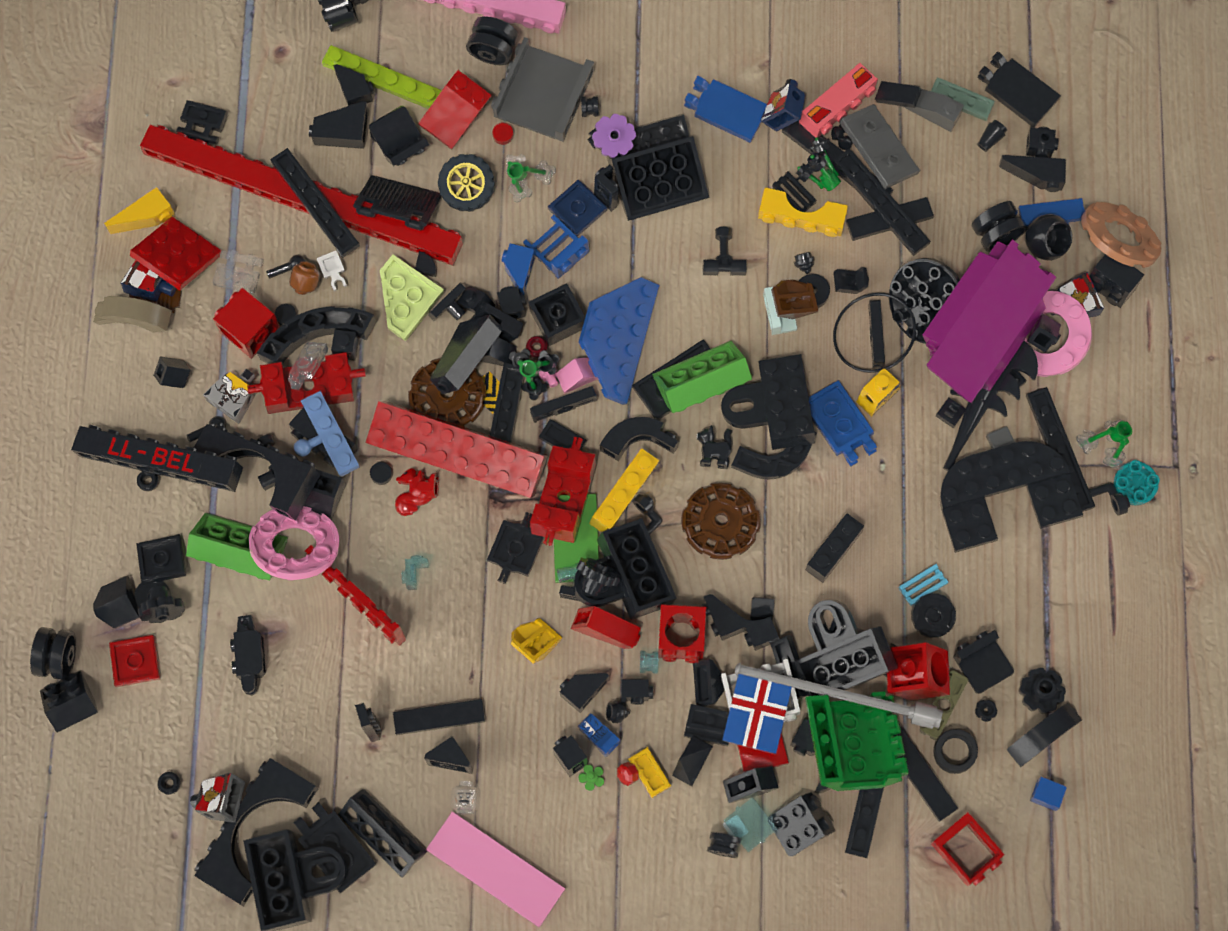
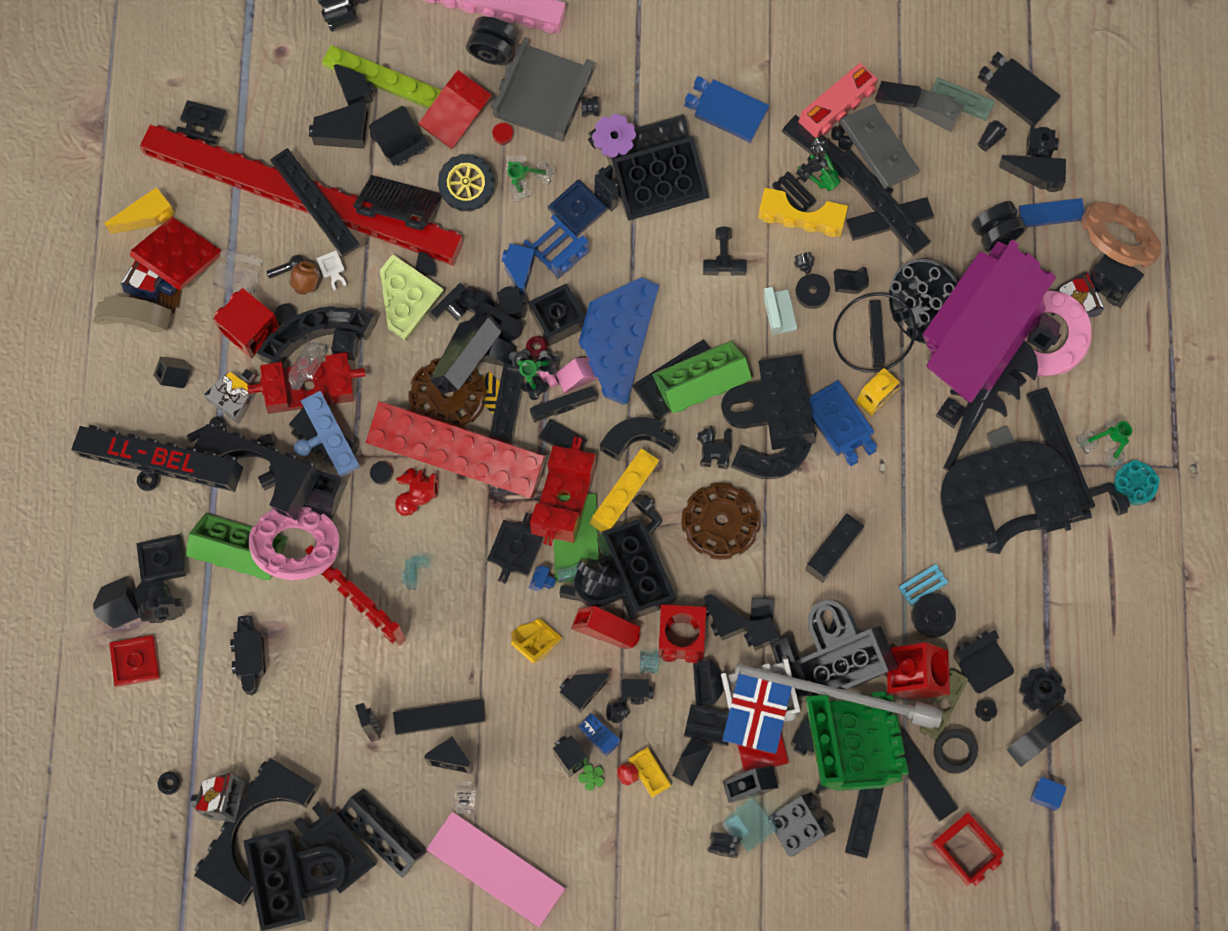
black wheel [30,627,76,680] -> none
black slope [40,670,98,733] -> none
dark blue torso [760,79,805,132] -> none
reddish brown slope [771,280,818,319] -> none
black wheel [1025,214,1073,261] -> none
none -> blue tile [528,565,556,591]
none -> black sword [986,510,1092,554]

